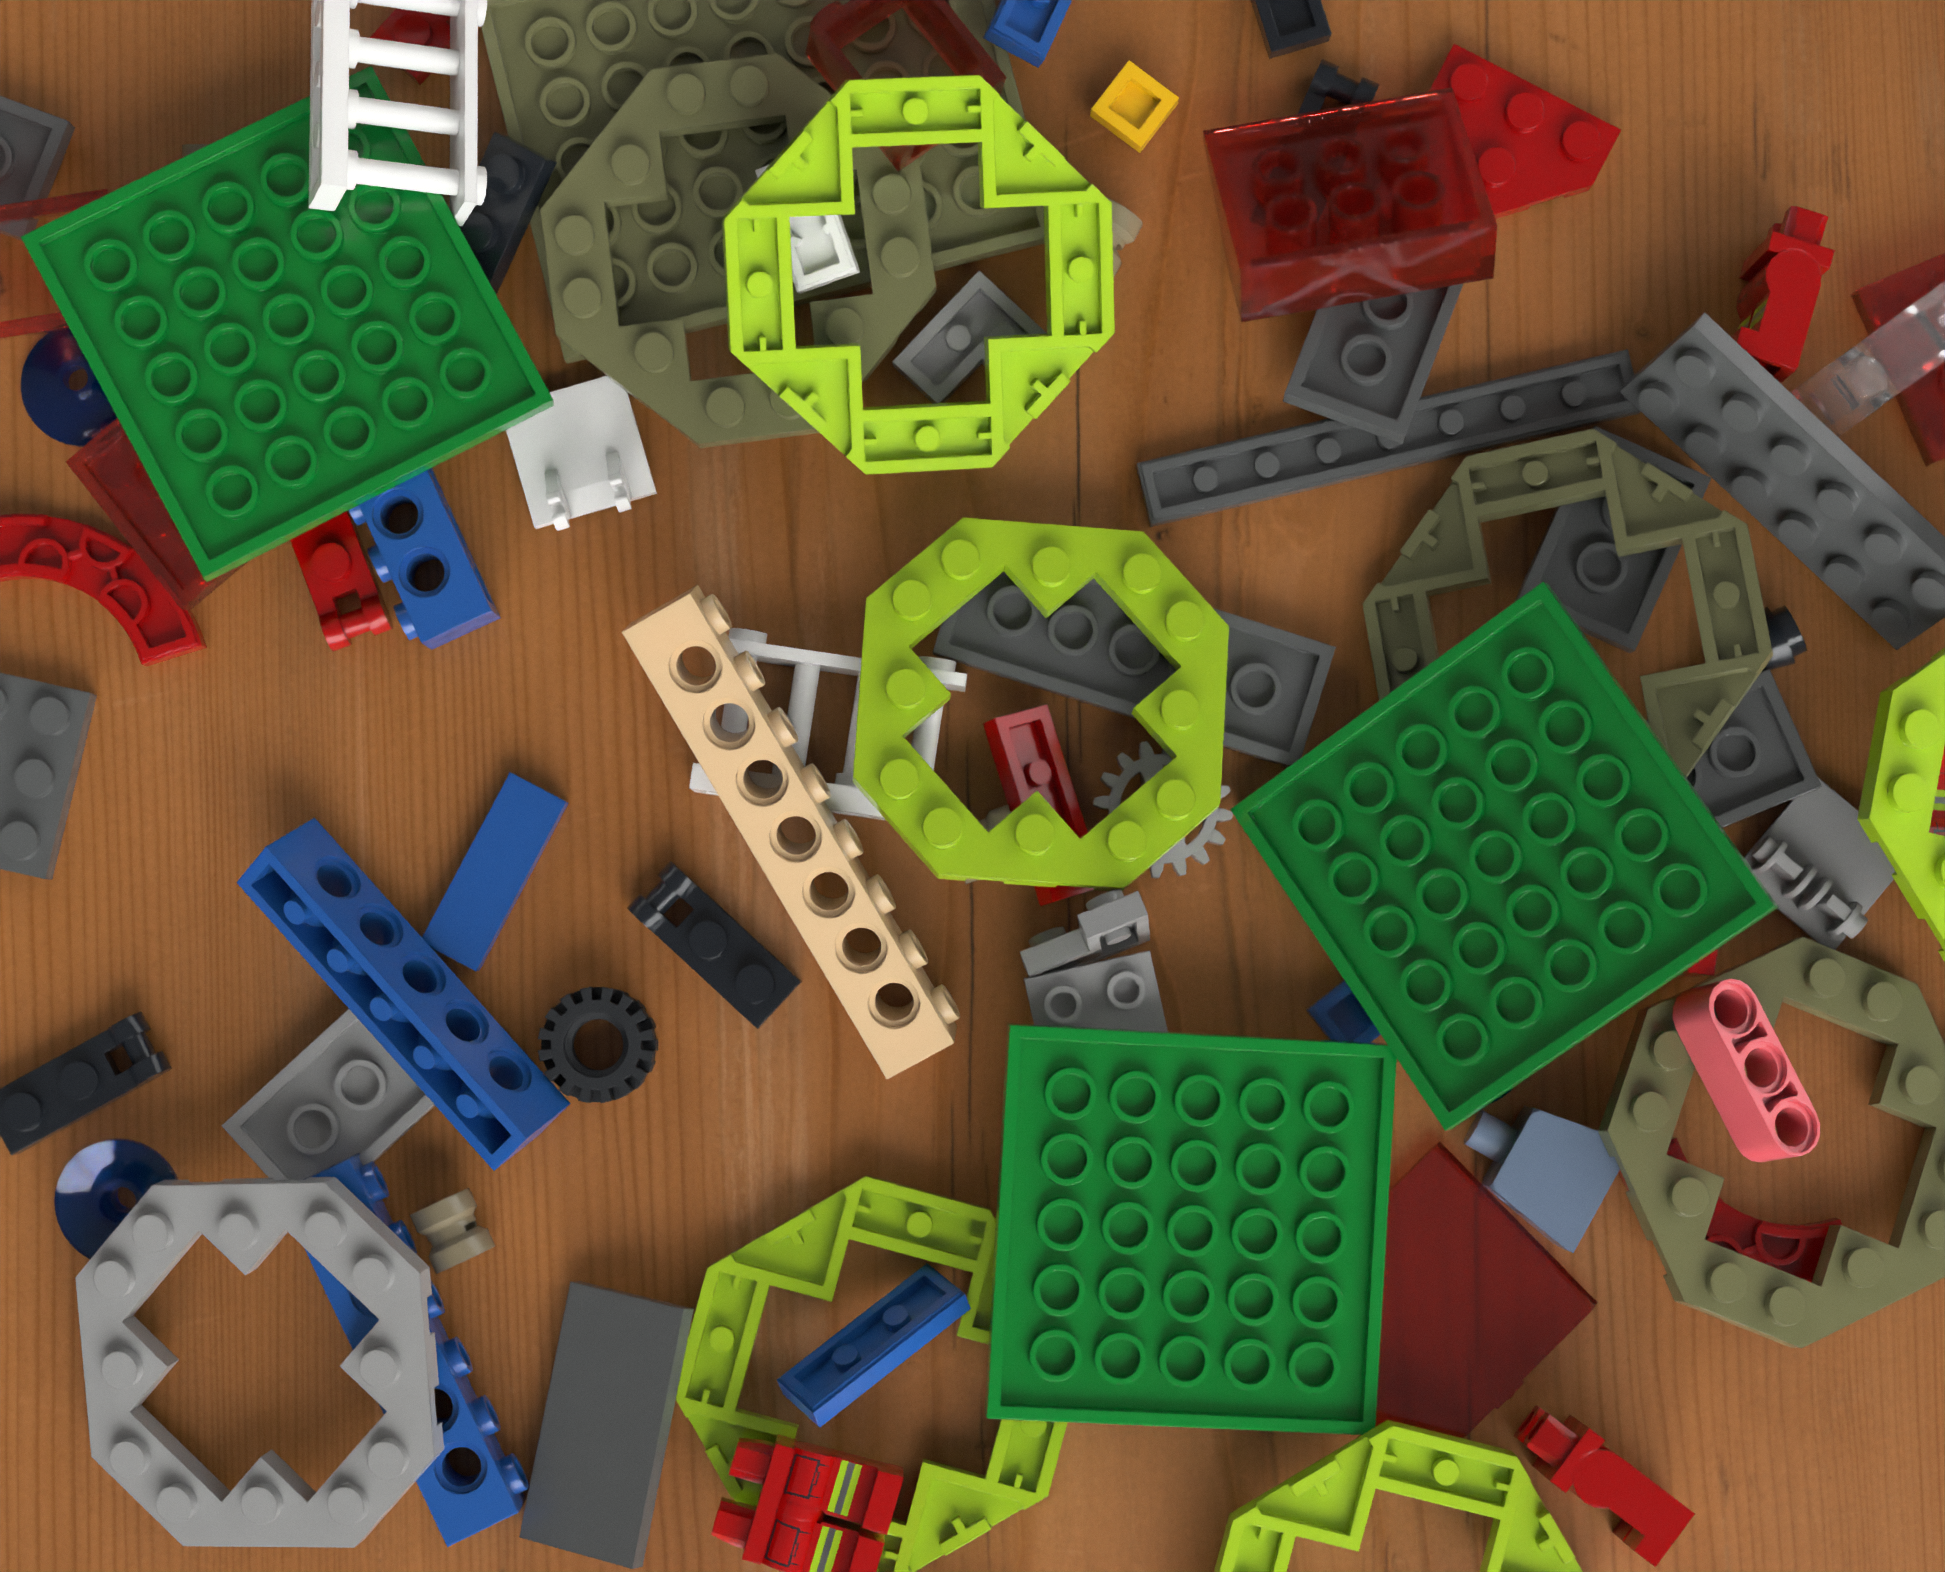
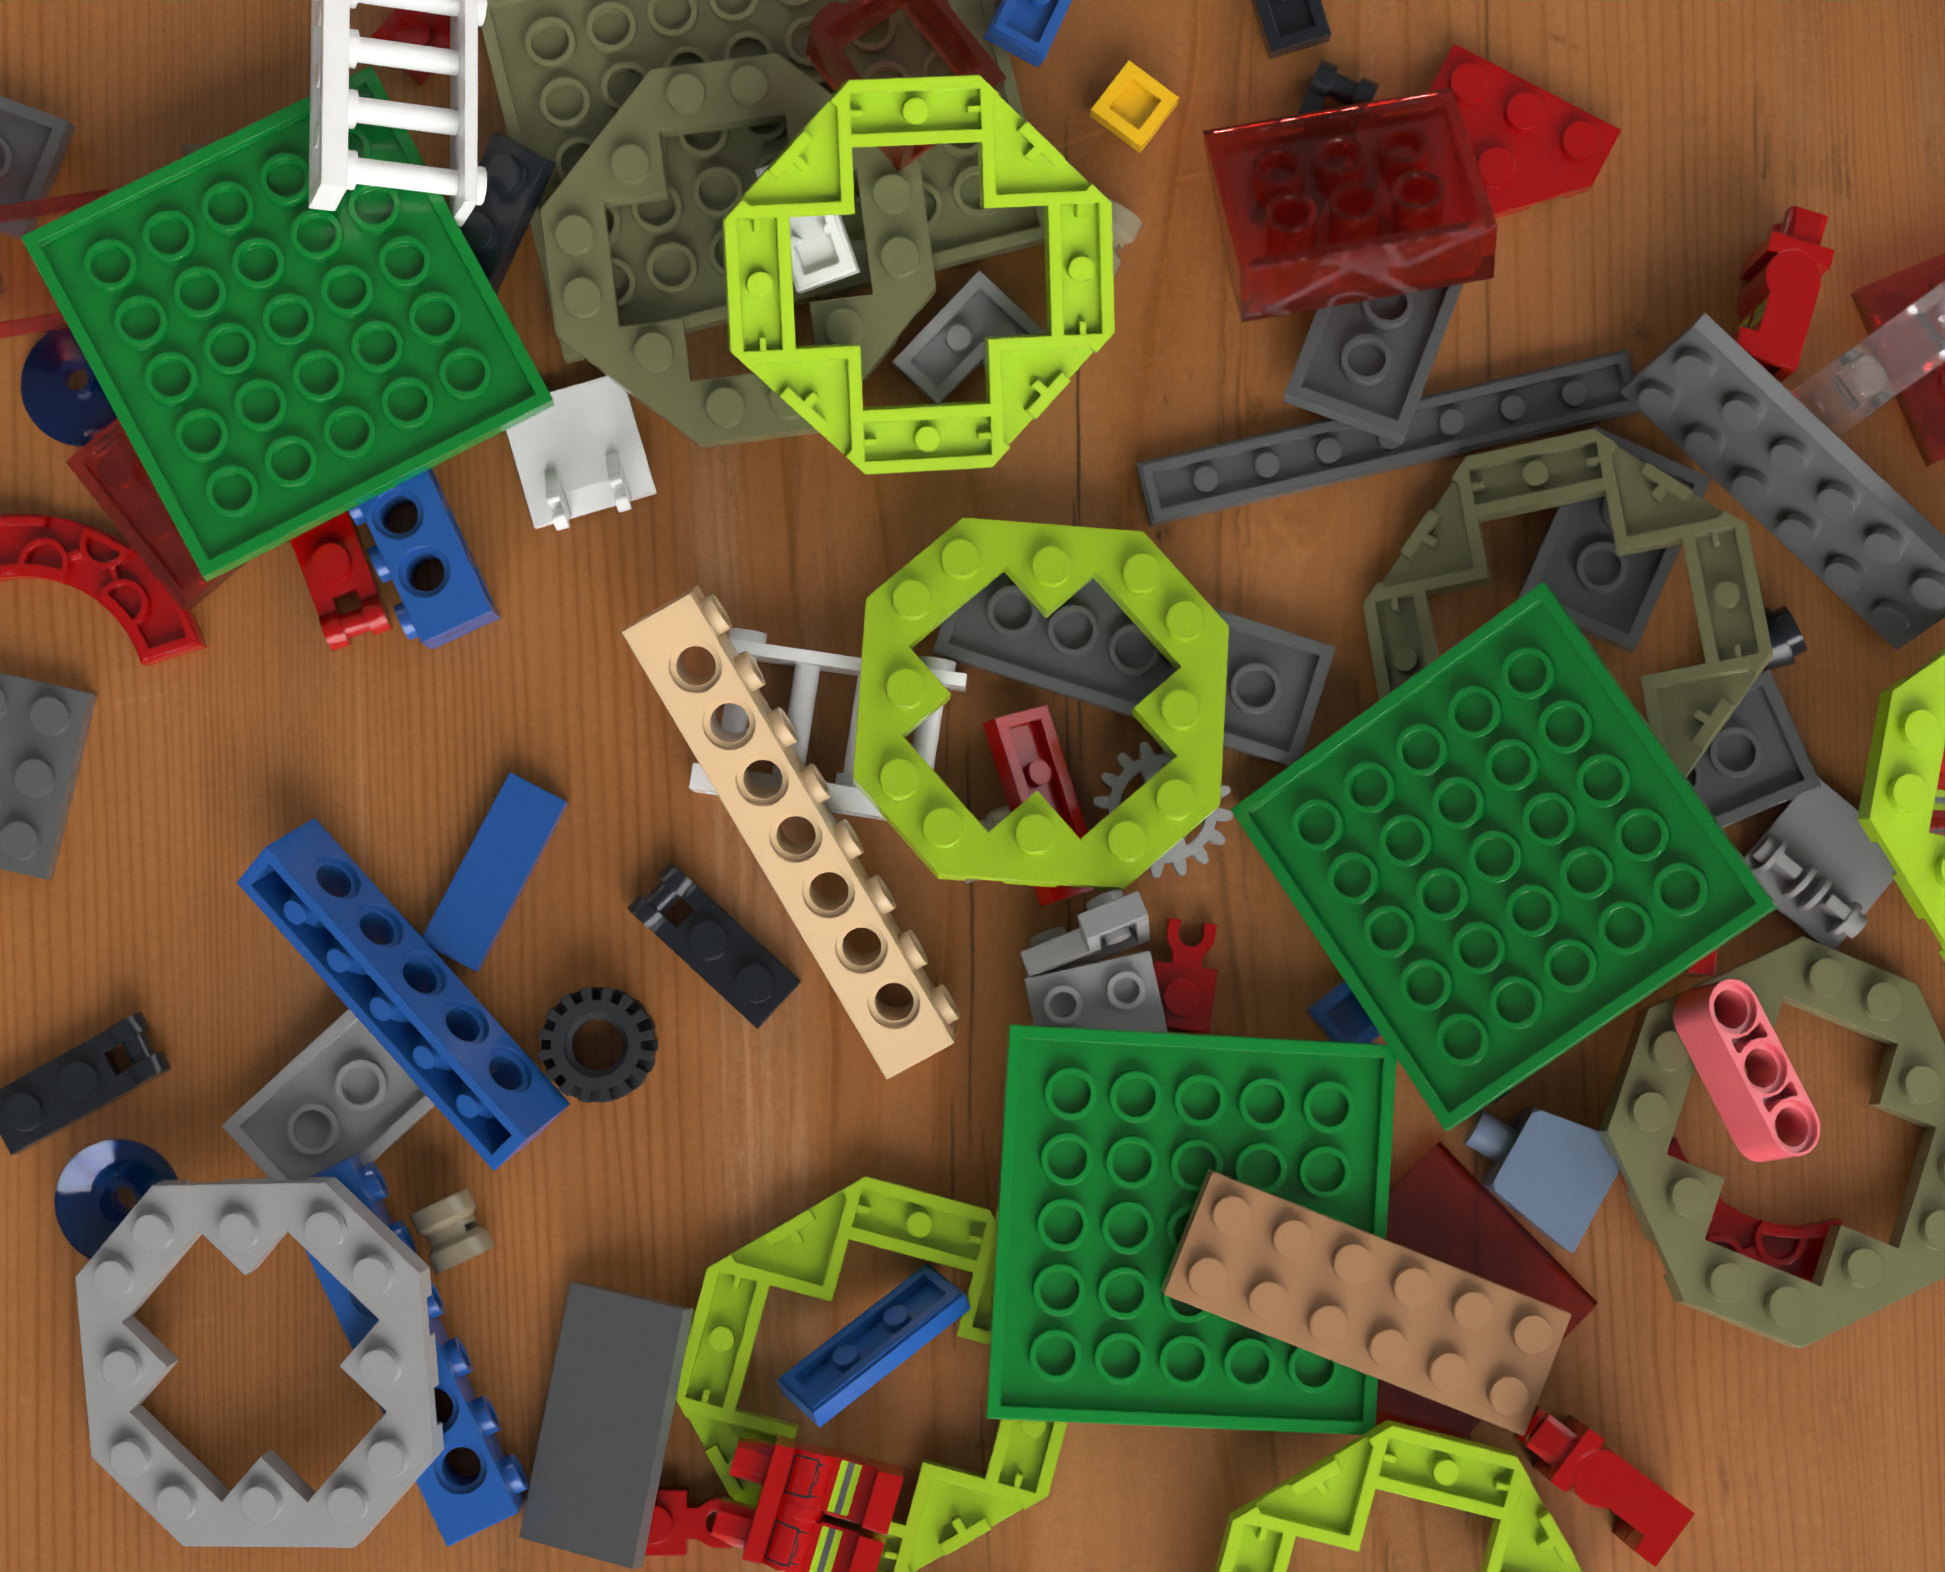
none -> red plate [645,1487,734,1556]
none -> red plate [1153,917,1218,1033]
none -> medium nougat plate [1160,1169,1572,1436]

